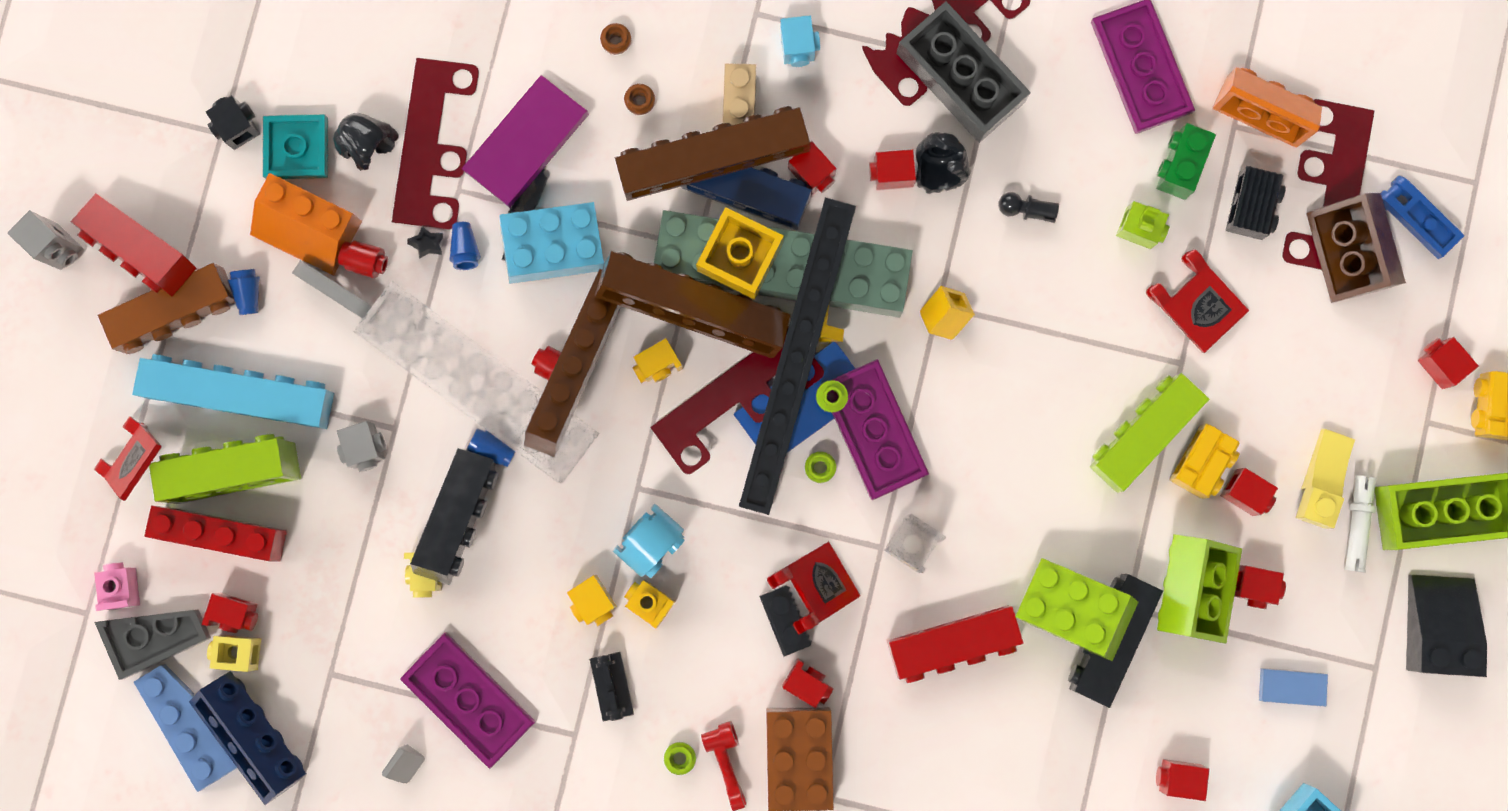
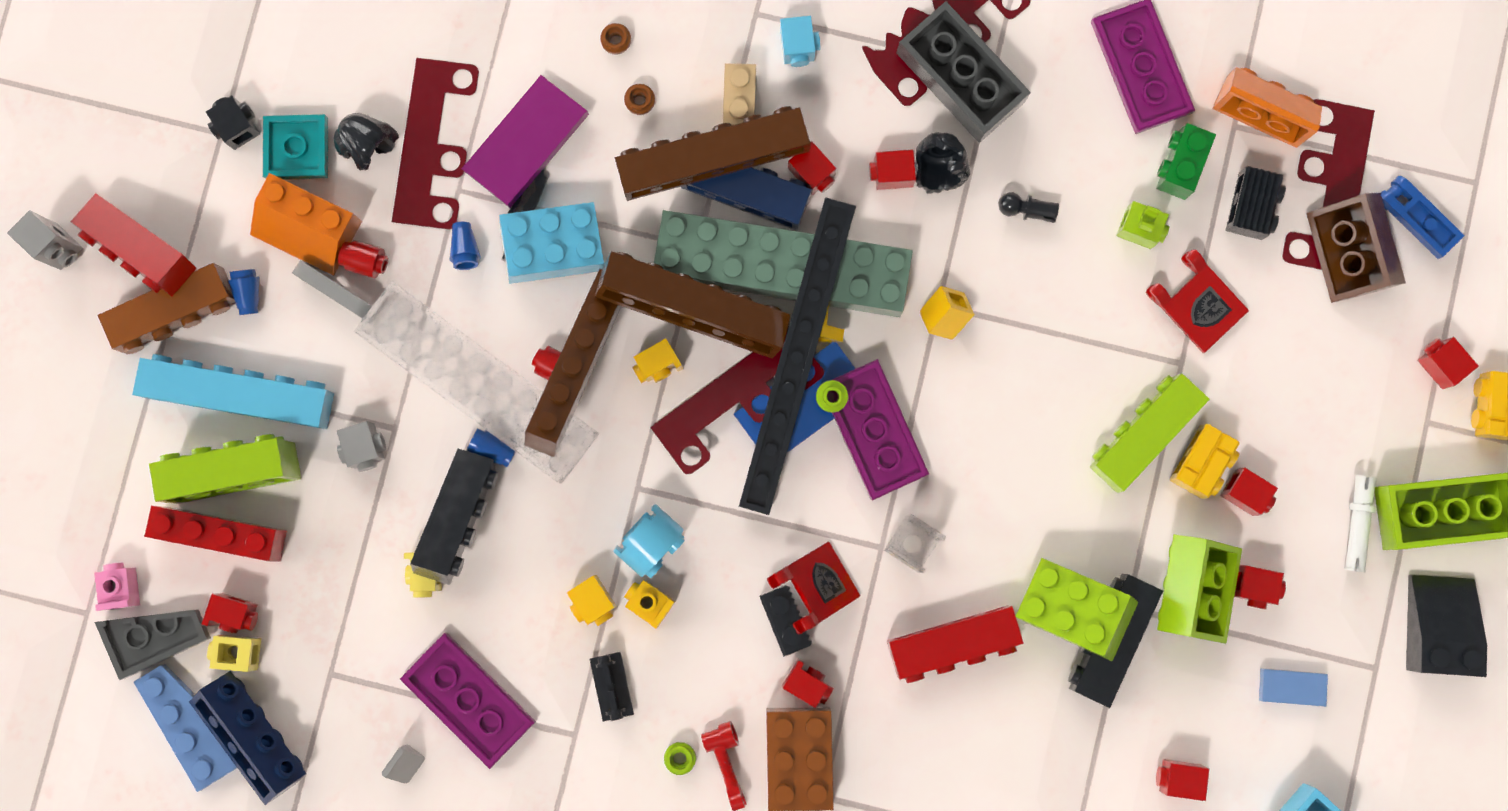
flag [94,416,162,501] -> none
black piece [407,227,443,259] -> none
yellow brick [696,207,784,300] -> none
lime plate [805,451,836,483] -> none
light yellow slope [1295,429,1355,529] -> none

